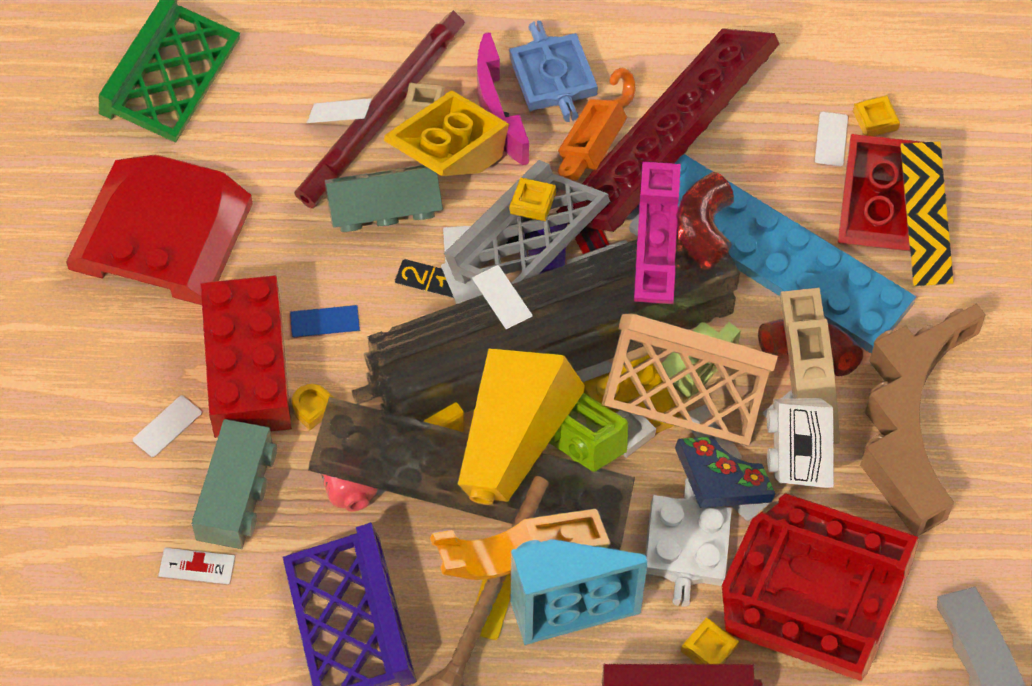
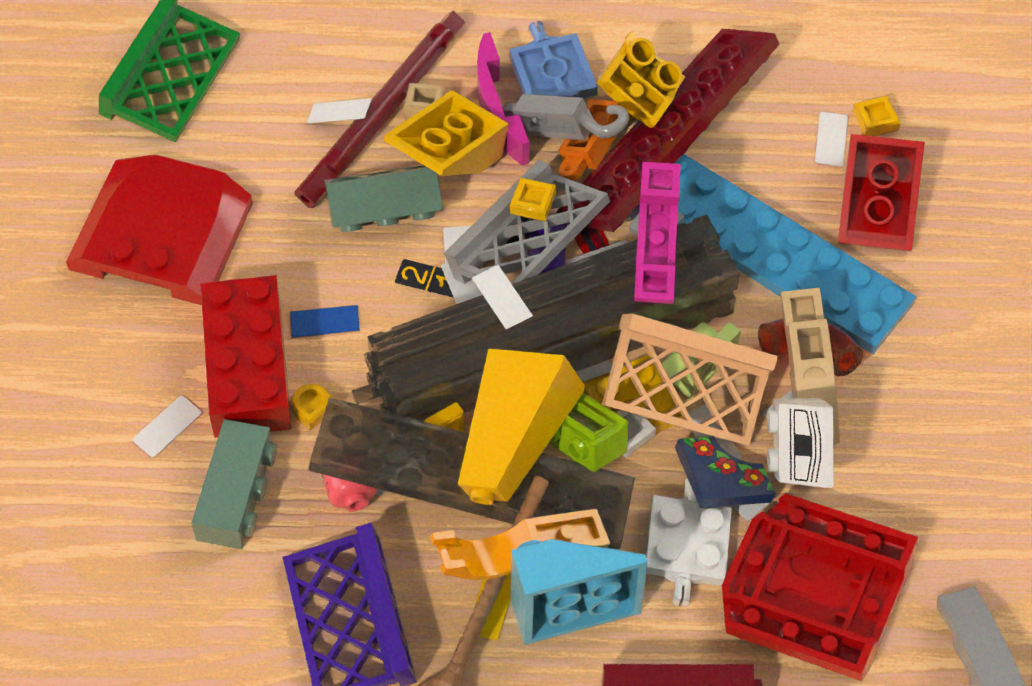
white sticker [158,548,235,584] -> none
clear red cylinder [676,172,734,270] -> none
yellow tile [681,617,739,664] -> none
medium nougat arch [860,303,986,537] -> none
sticker [900,141,954,286] -> none
none -> light grey piece [502,94,629,140]
none -> yellow slope [597,31,685,128]

